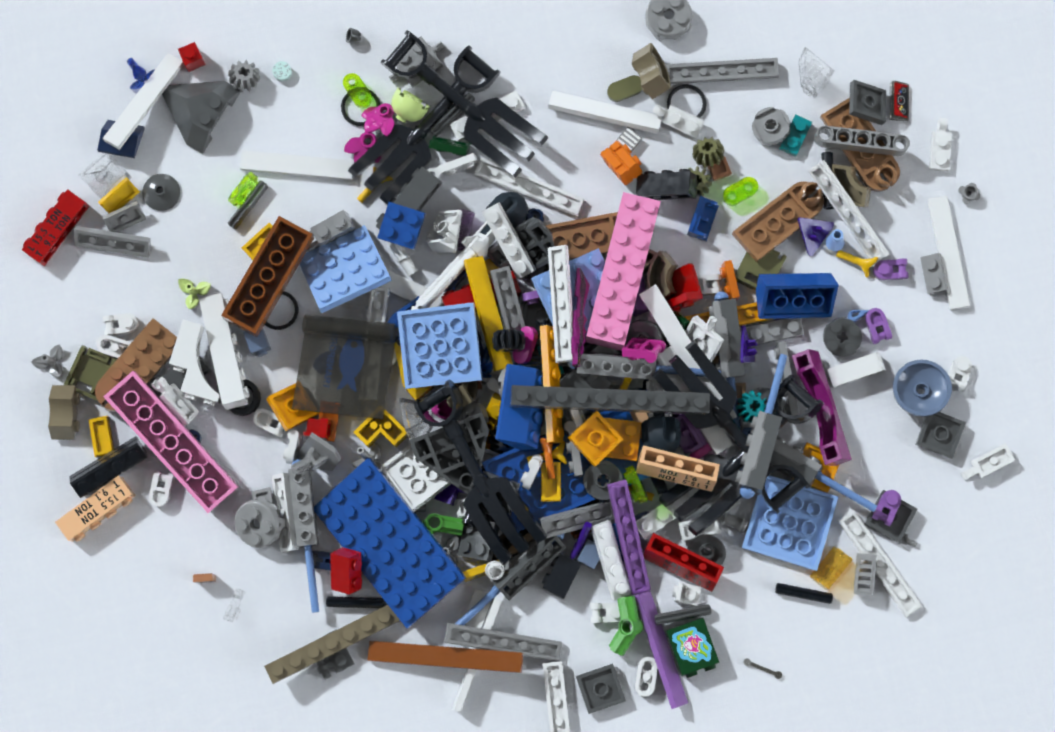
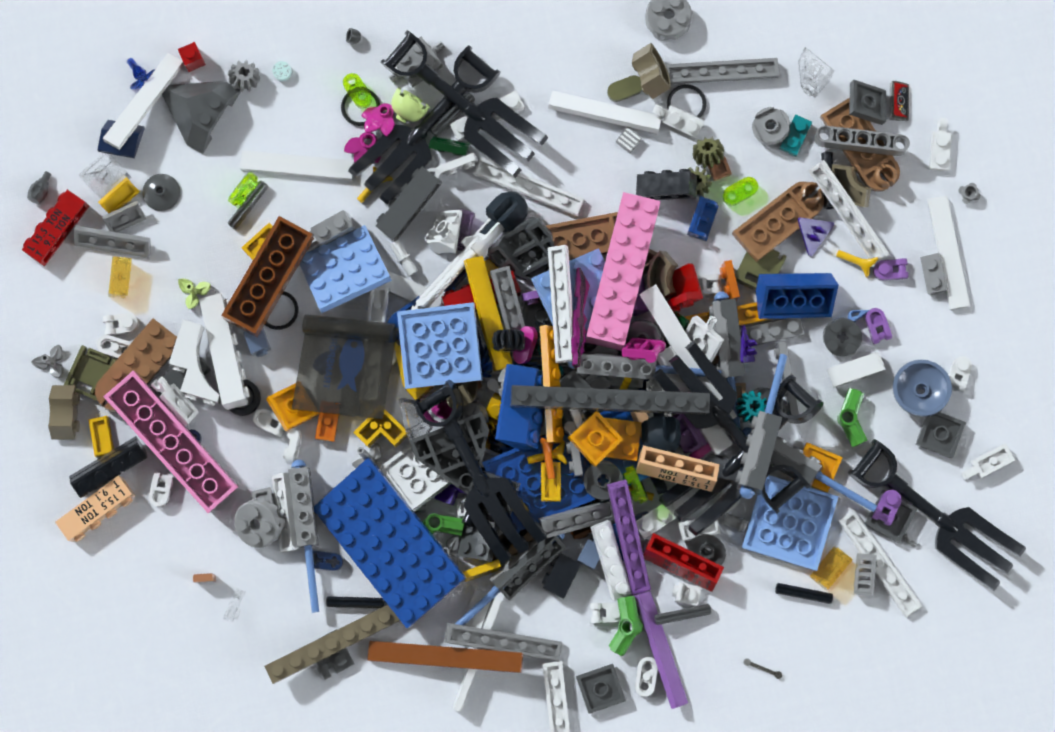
light grey piece [291,433,341,475] -> none
red panel [303,418,331,440] -> none
red brick [330,547,362,595] -> none
blue plate [377,202,426,250] -> none
white plate [482,202,536,279] -> none
white plate [485,561,505,580] -> none
white plate [520,454,543,490] -> none
dark blue plate [526,208,544,222] -> none
dark purple piece [570,522,592,559] -> none
orange brick [600,141,643,185] -> none
panel [665,618,719,678] -> none
magenta arch [792,349,852,466] -> none
light blue cone [826,229,845,251] -> none
none -> dark grey piece [27,171,52,204]
none -> clear yellow hinge [108,256,132,298]
none -> bright green piece [837,388,868,448]
none -> black piece [848,439,1026,591]

